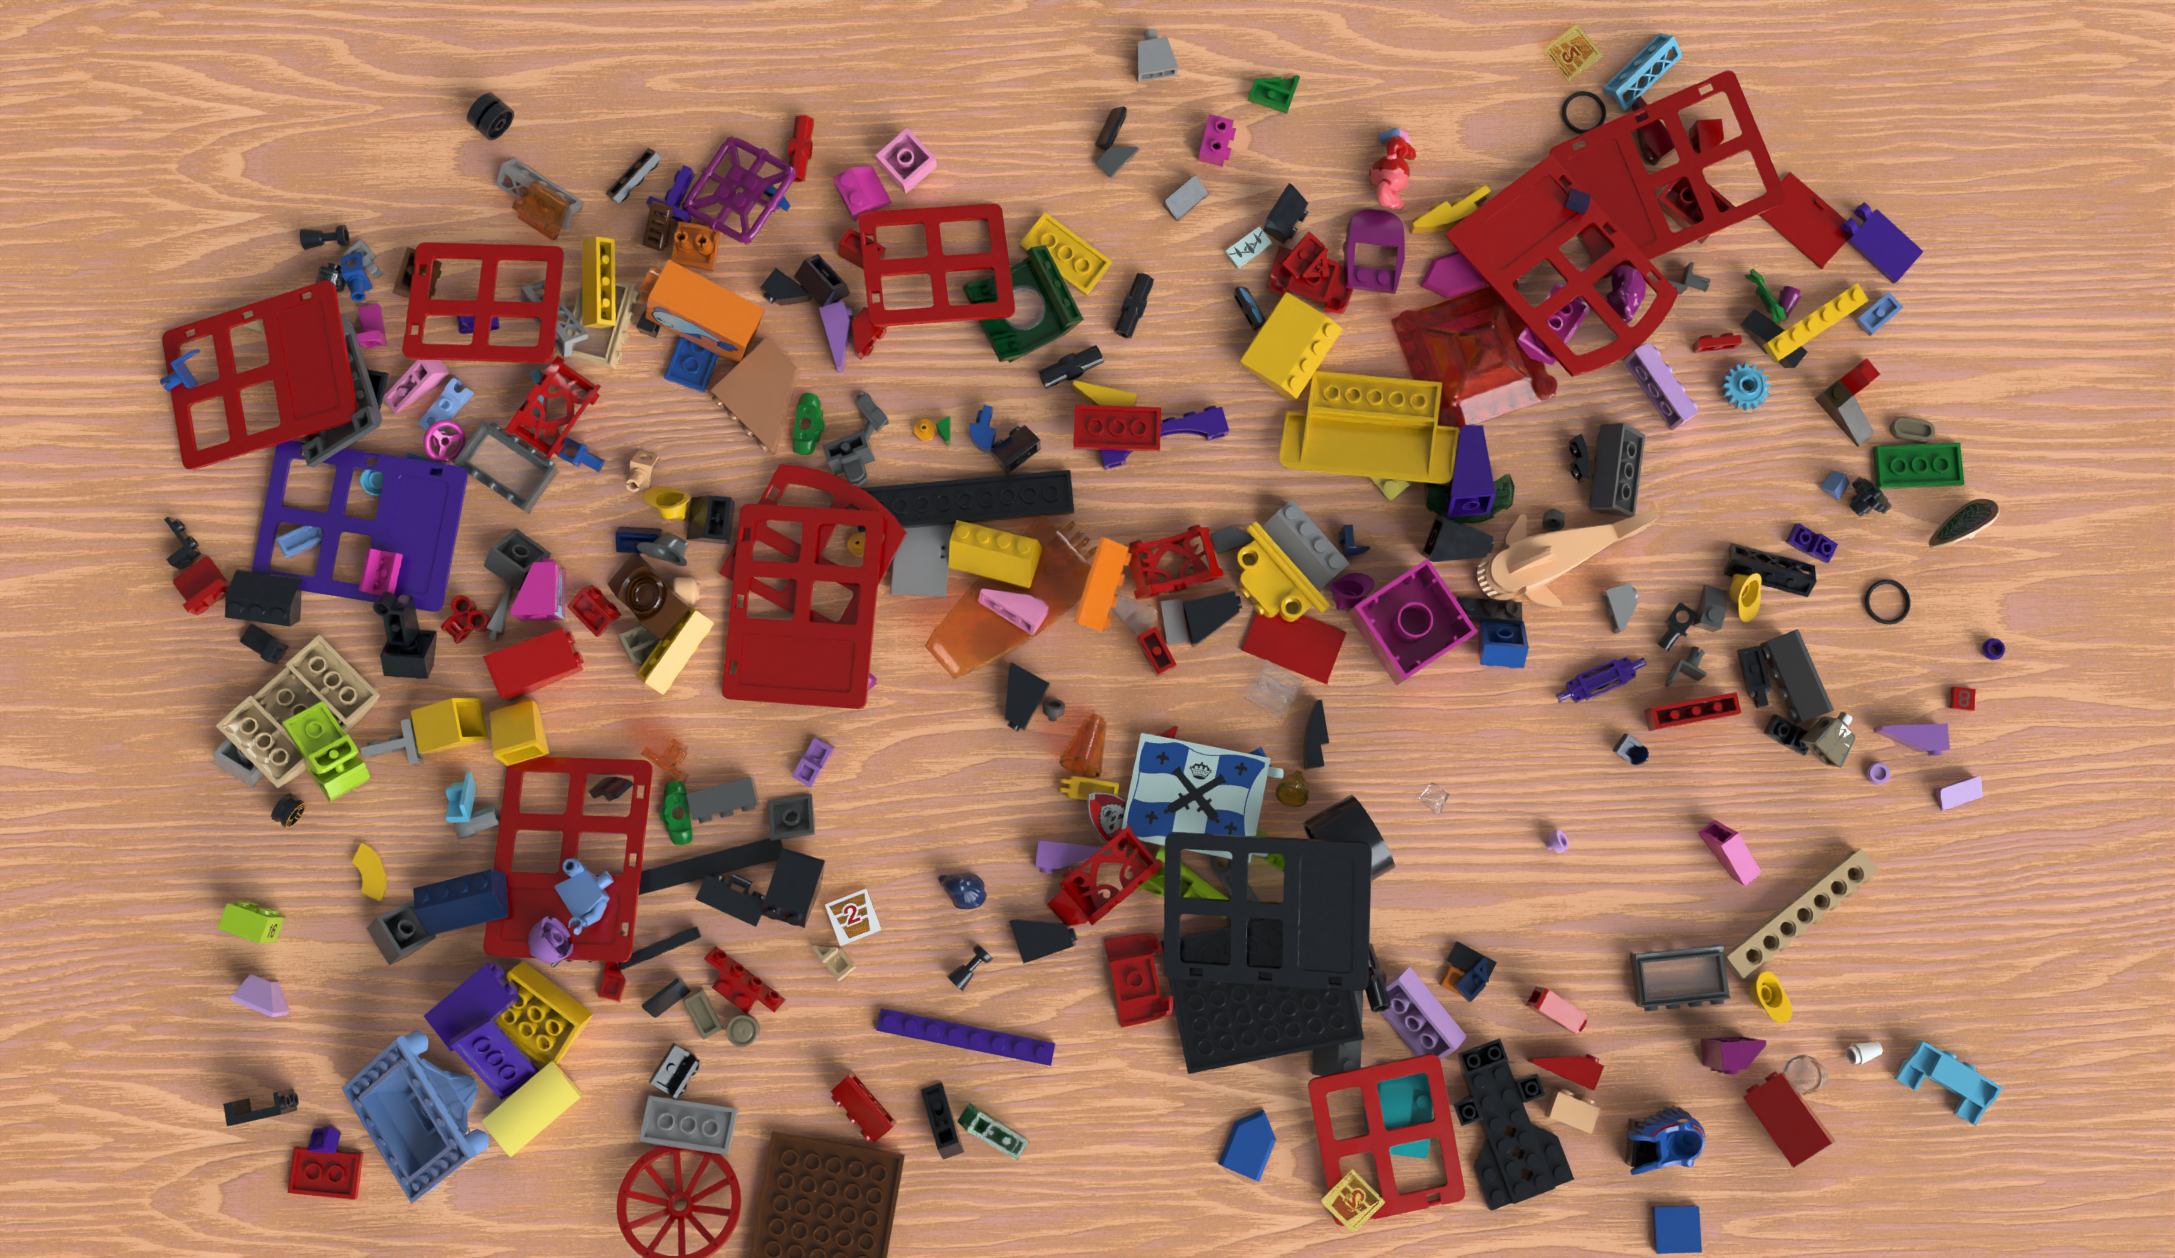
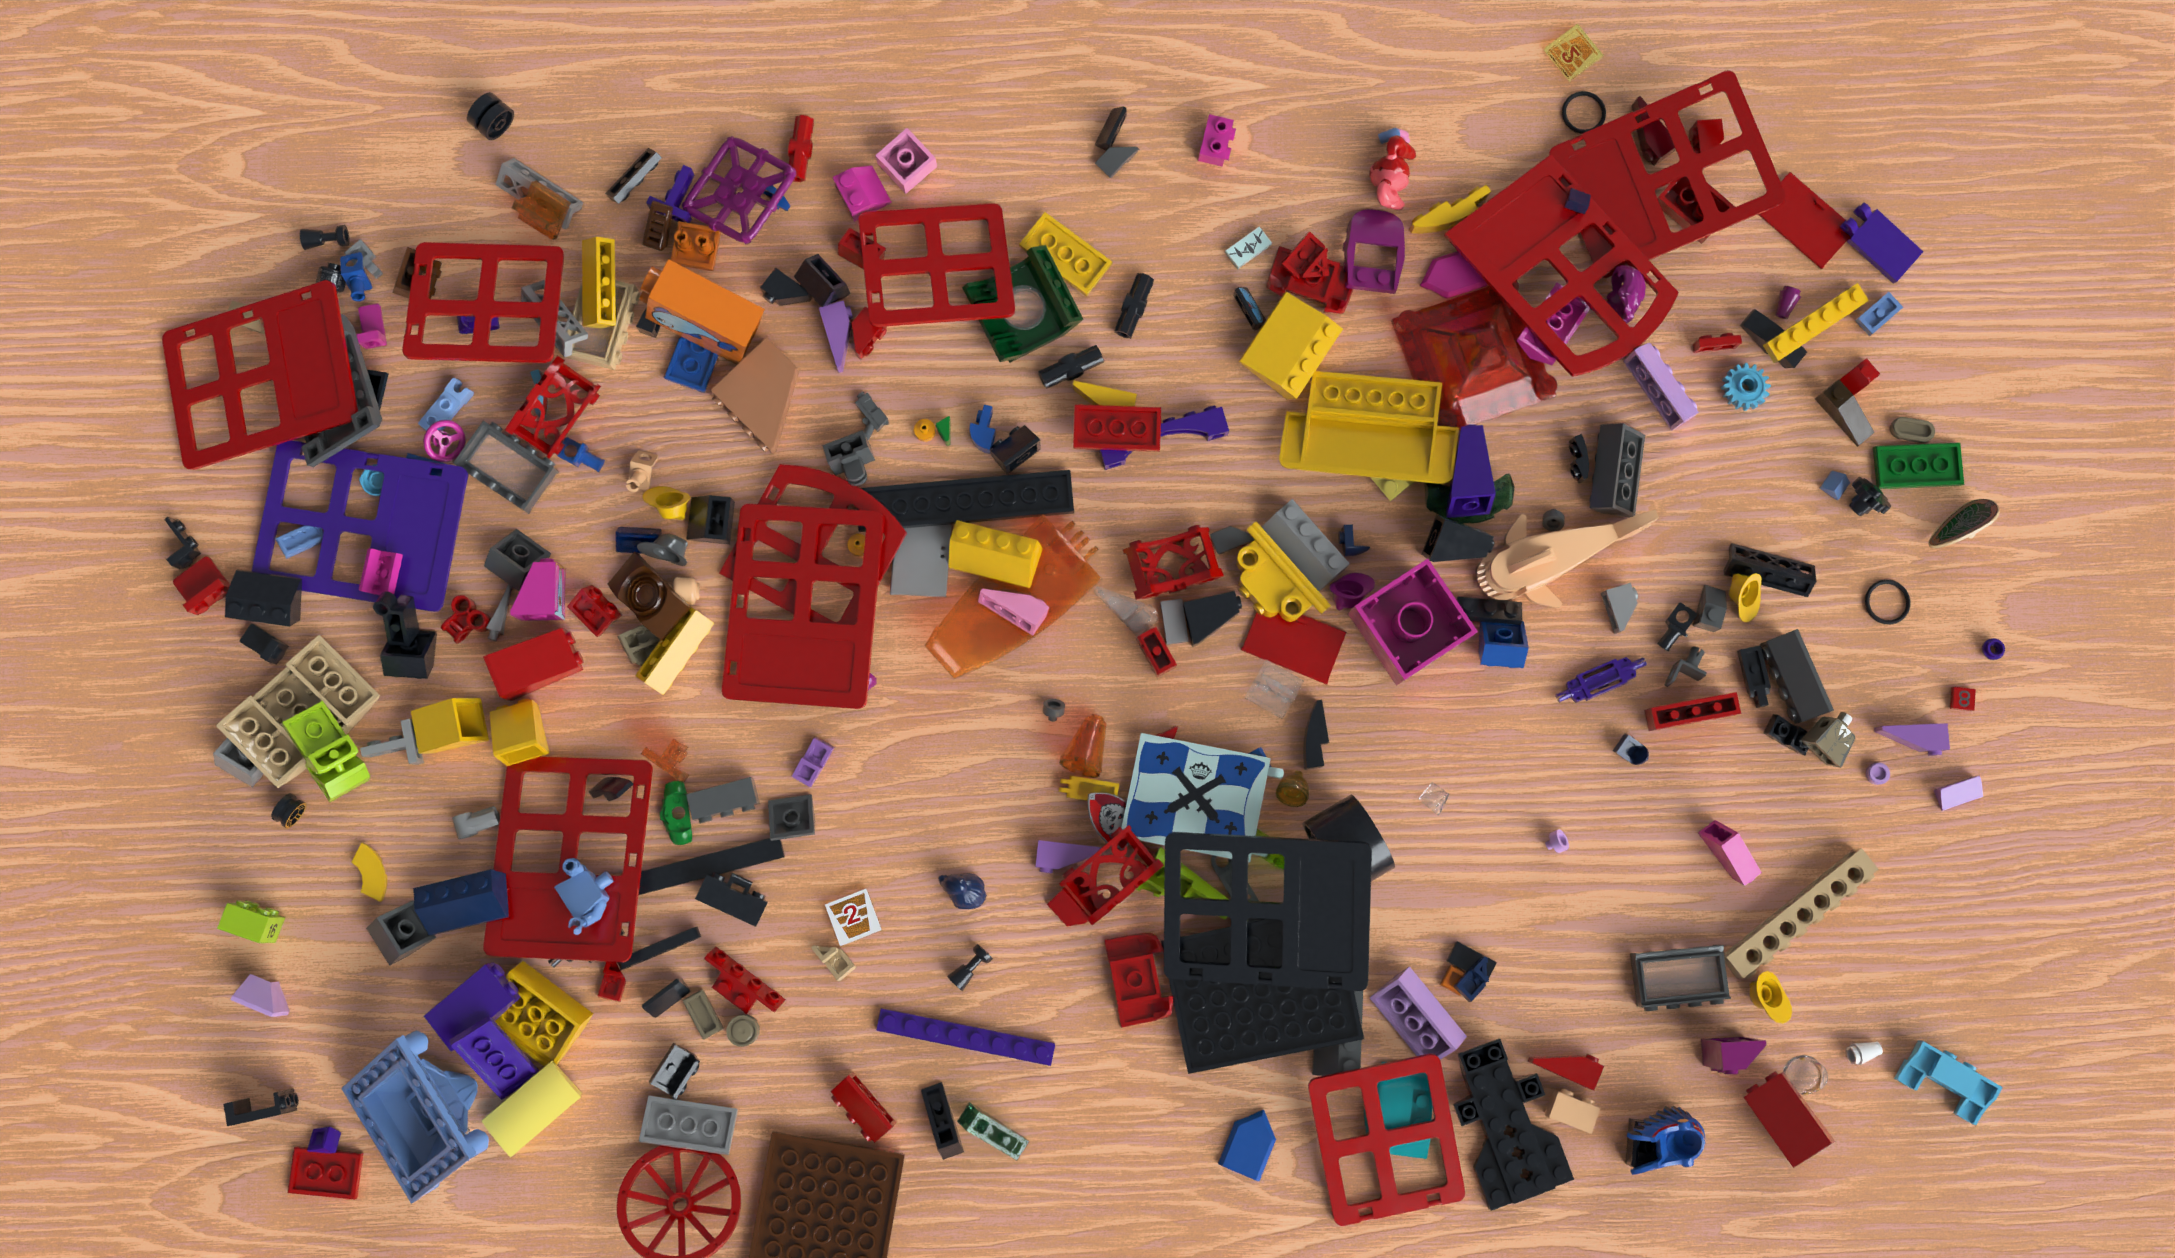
blue bracket [160,349,200,391] -> none
bright pink slope [383,360,450,414] -> none
medium azure panel [445,771,477,823] -> none
medium lavender cylinder [528,916,573,963] -> none
black slope [762,848,825,928] -> none
green piece [792,393,825,455] -> none
black slope [1005,662,1050,732] -> none
black slope [1009,919,1078,964] -> none
orange slope [1074,536,1132,632] -> none
light grey torso [1137,29,1178,82] -> none
slope [1163,175,1209,221] -> none
green wing [1247,75,1300,114] -> none
black slope [1263,183,1309,244] -> none
clear yellow tile [1321,1169,1385,1233] -> none
black piece [1365,943,1391,1013] -> none
slope [1525,986,1587,1034] -> none
medium azure fence [1602,33,1683,111] -> none
blue tile [1652,1205,1702,1254] -> none
dark grey bracket [1668,262,1710,295] -> none
green piece [1744,268,1787,324] -> none
dark purple slope [1786,523,1838,563] -> none

